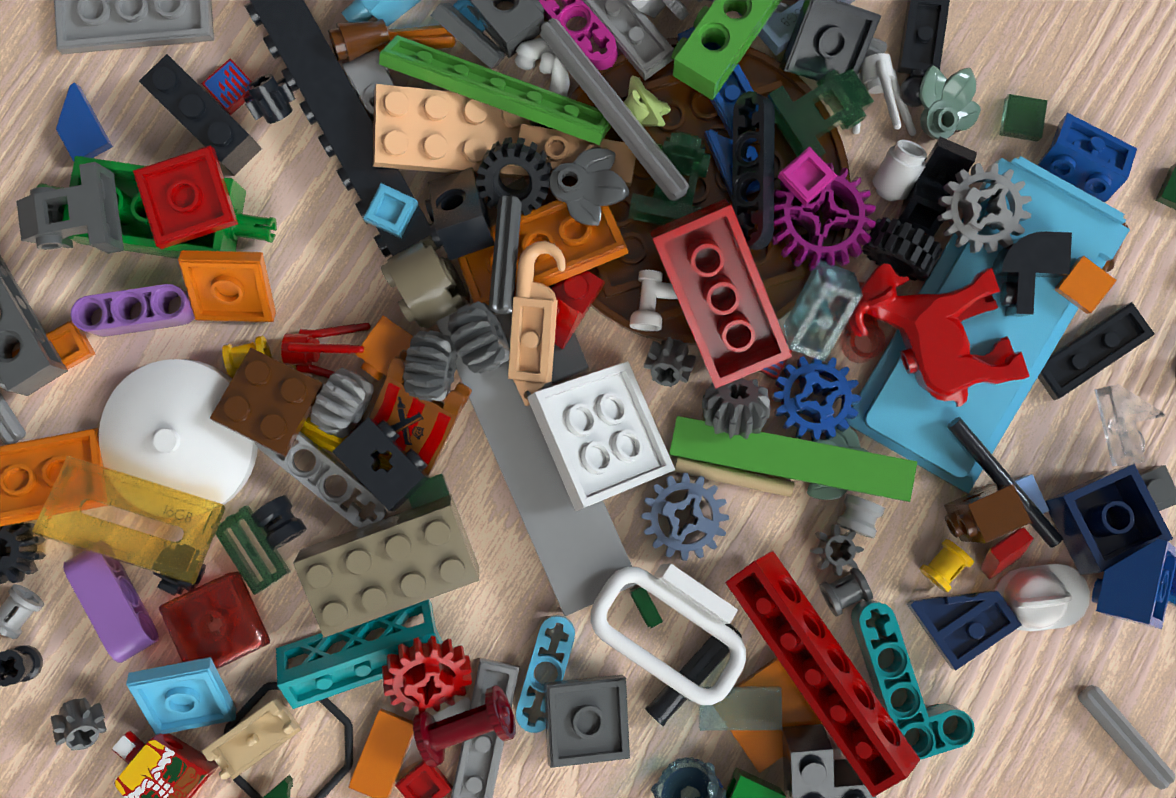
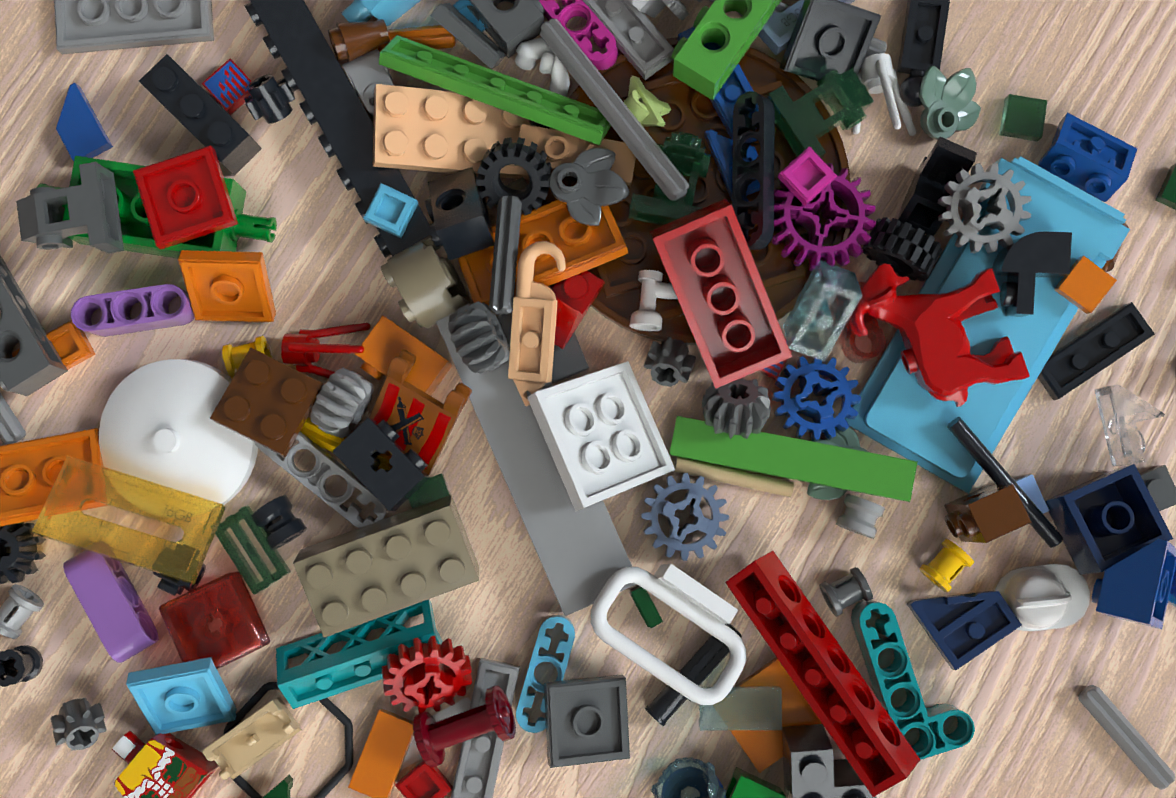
dark grey gear [402,330,458,402] -> none
dark grey gear [810,525,864,576] -> none
white brick [872,140,927,201] -> none
red tile [981,527,1034,580] -> none

